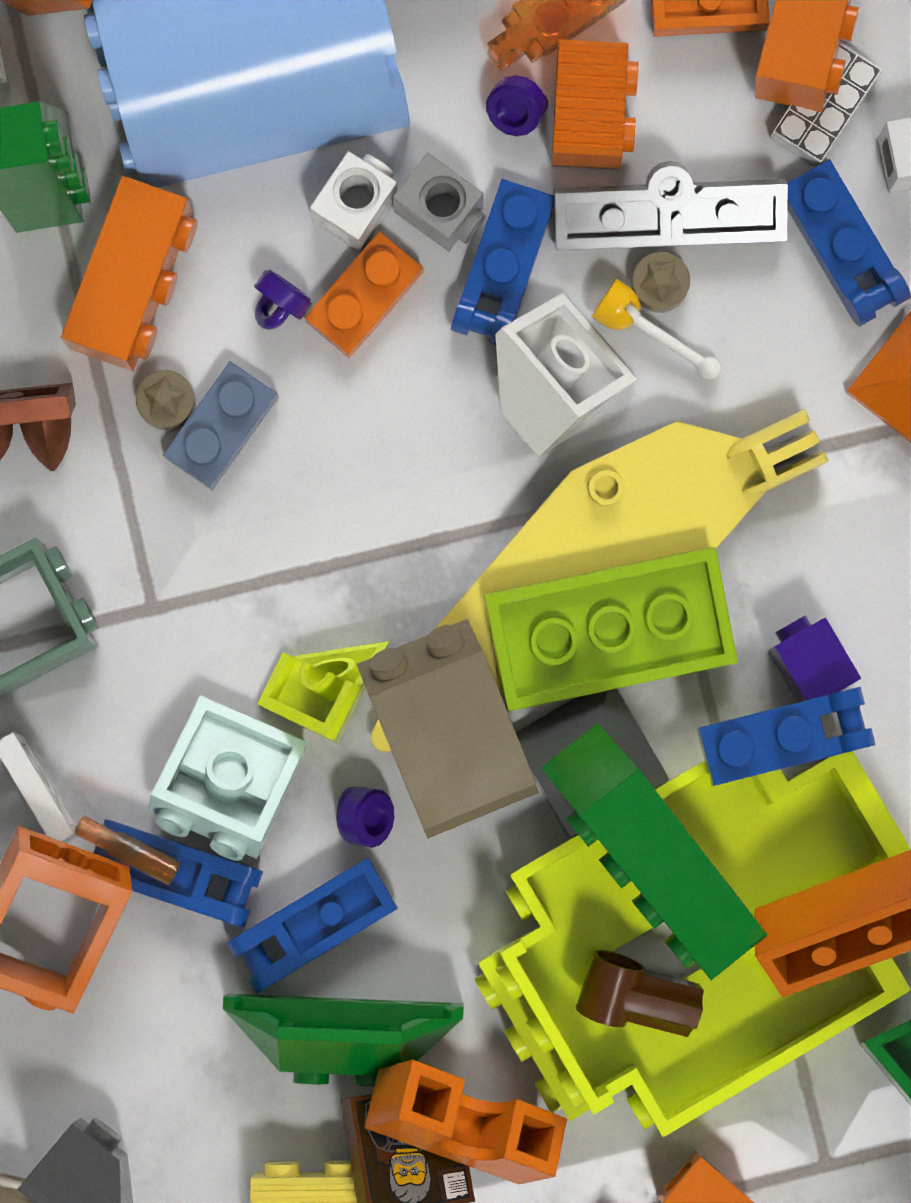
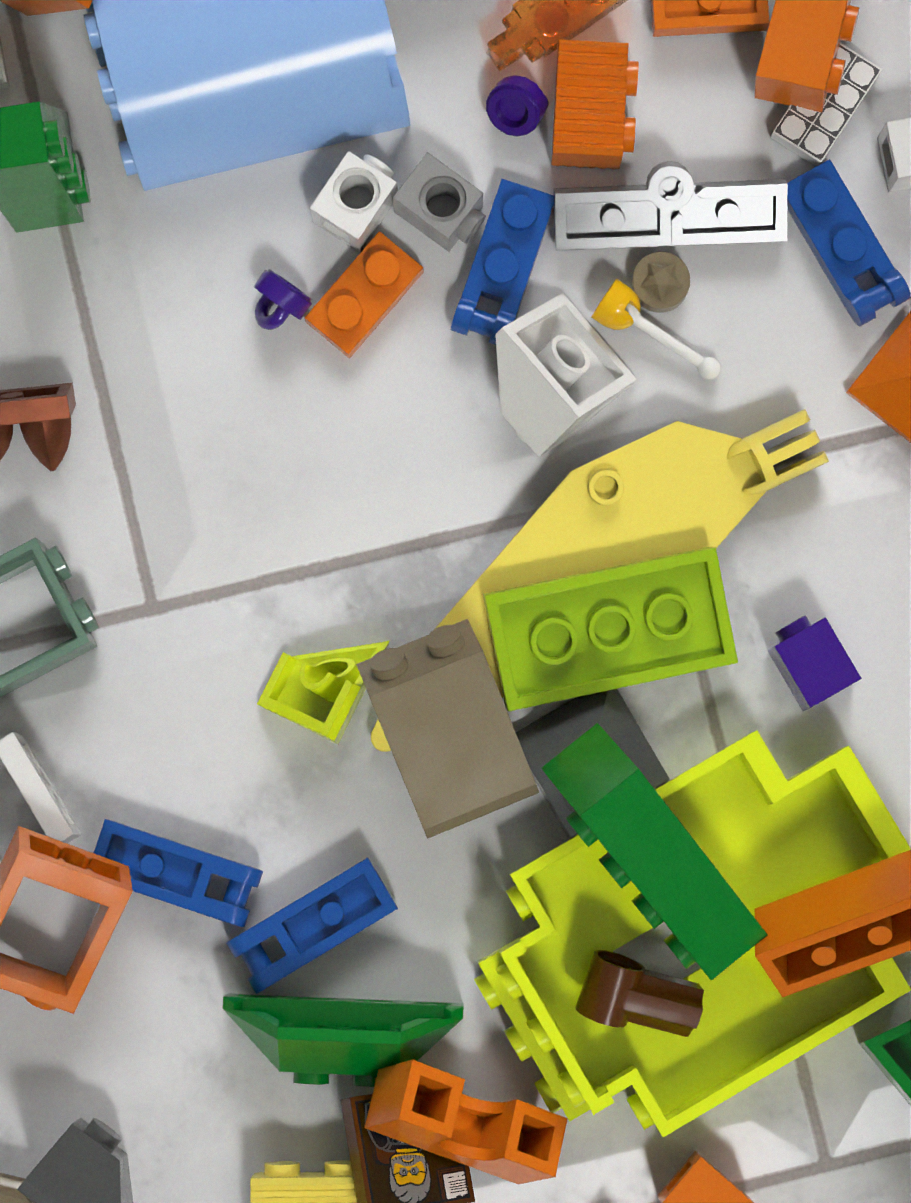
orange brick [60,175,198,372] -> none
clear orange pin [74,816,181,886] -> none
dark tan tile [136,370,196,431] -> none
light aqua plate [149,695,308,861] -> none
sand blue plate [163,361,279,491] -> none
dark purple tile [336,786,395,848] -> none
blue plate [697,687,876,786] -> none

